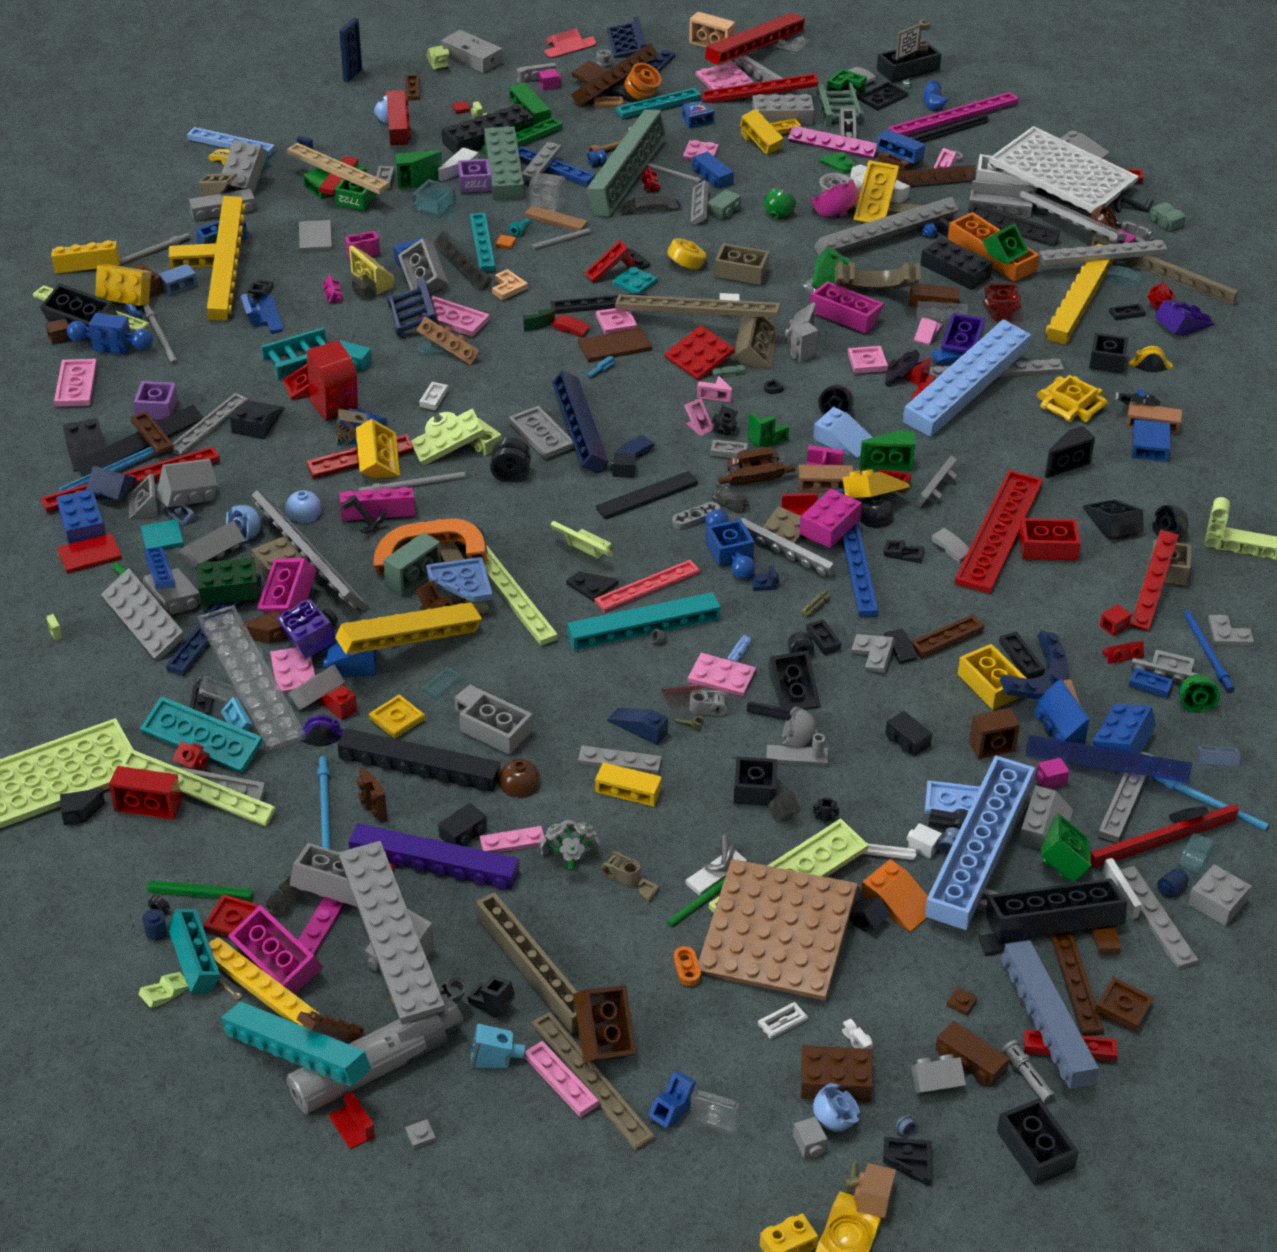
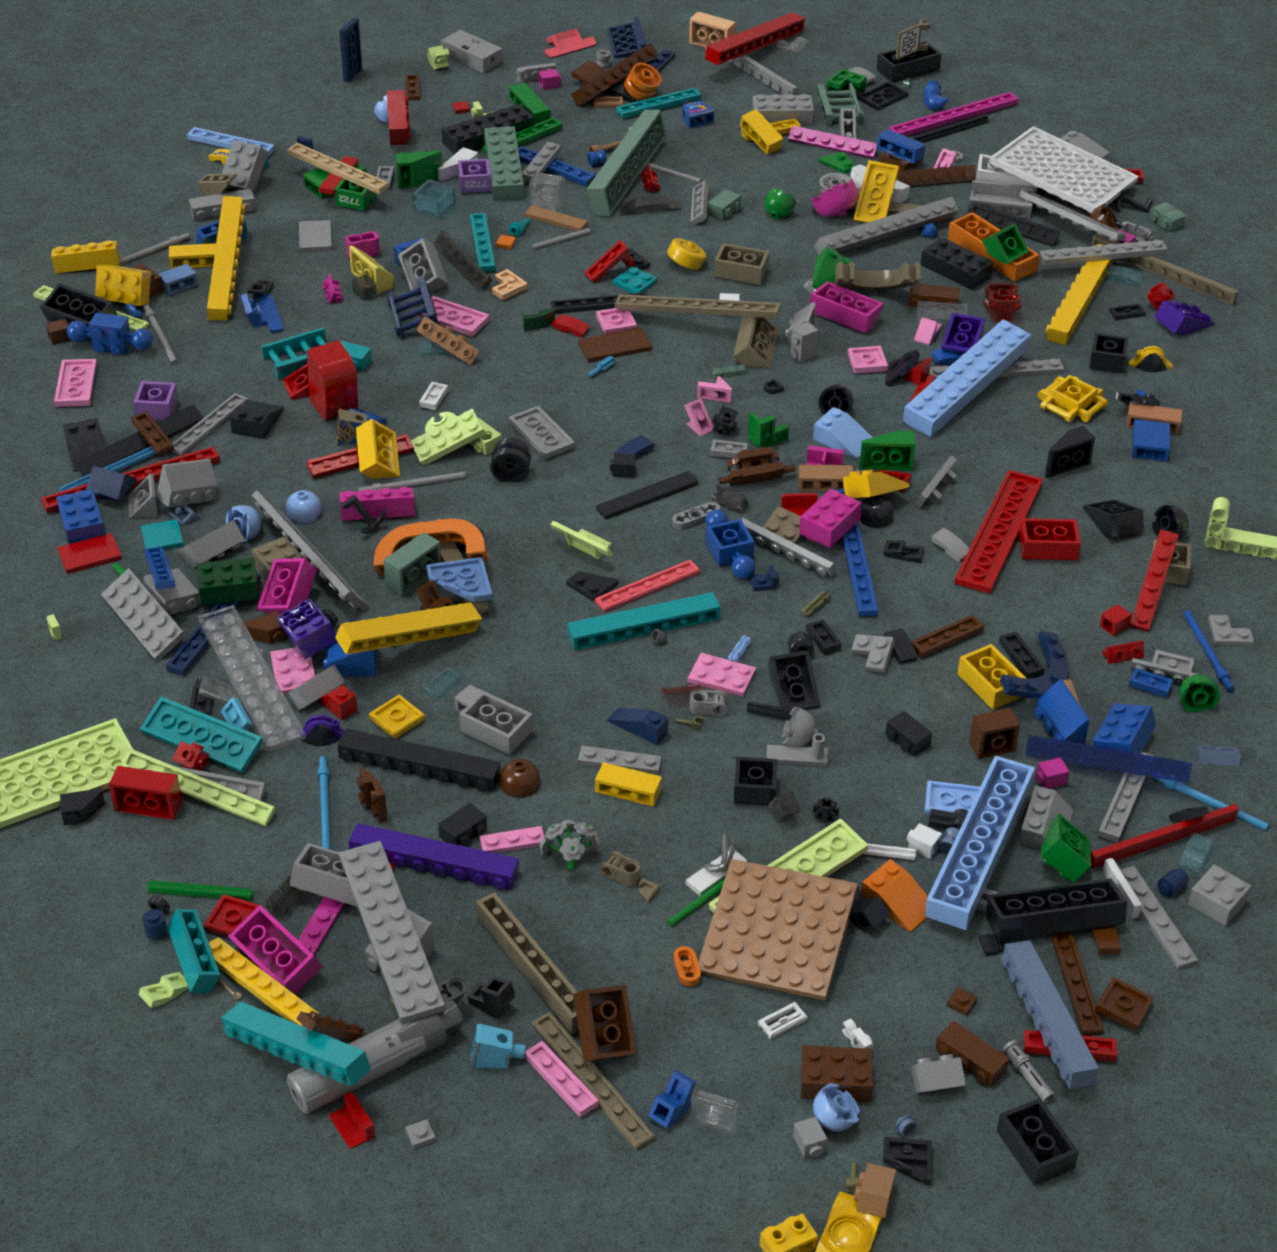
yellowish green plate [484,546,558,646] -> none
dark blue brick [552,370,609,473] -> none
red plate [664,325,735,381] -> none
bright pink plate [683,140,719,161] -> none
blue brick [692,151,734,189] -> none
bright pink plate [695,62,754,90] -> none
red tile [701,73,819,103] -> none
black tile [937,218,950,238] -> none

